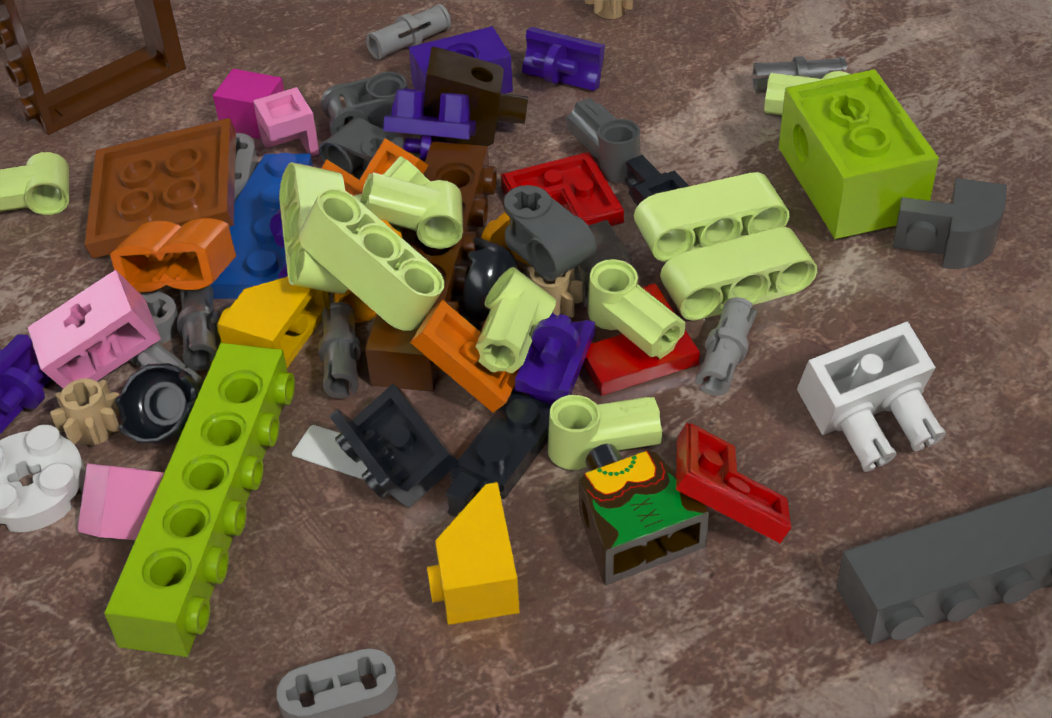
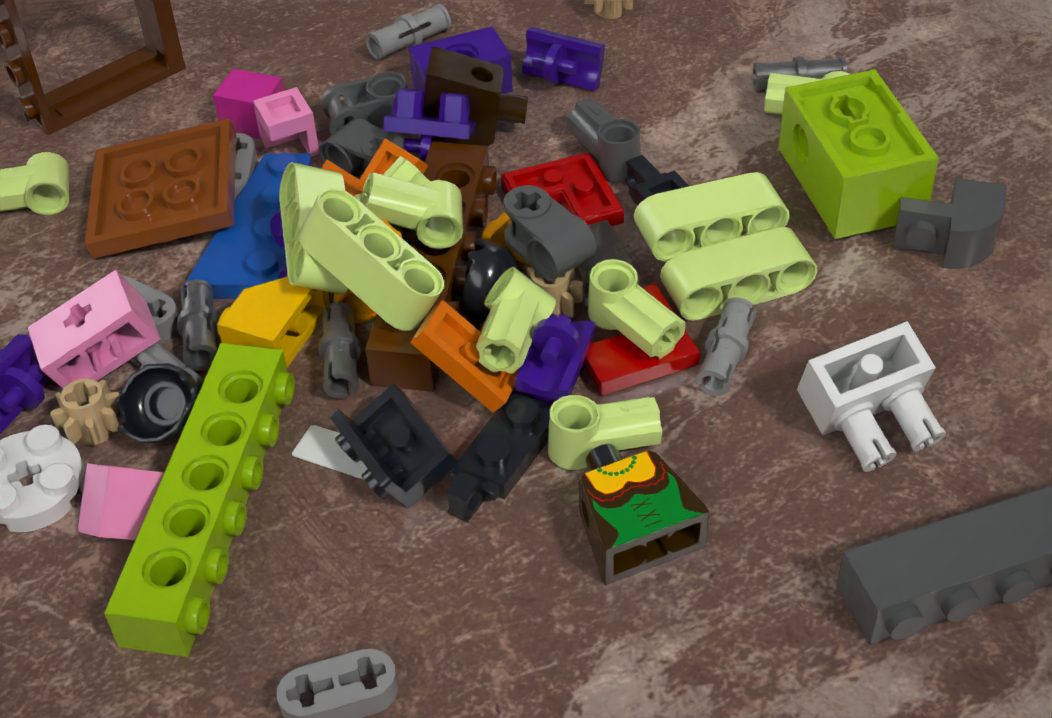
orange brick [110,218,236,292] -> none
yellow slope [427,482,520,625] -> none
red tile [676,423,791,544] -> none

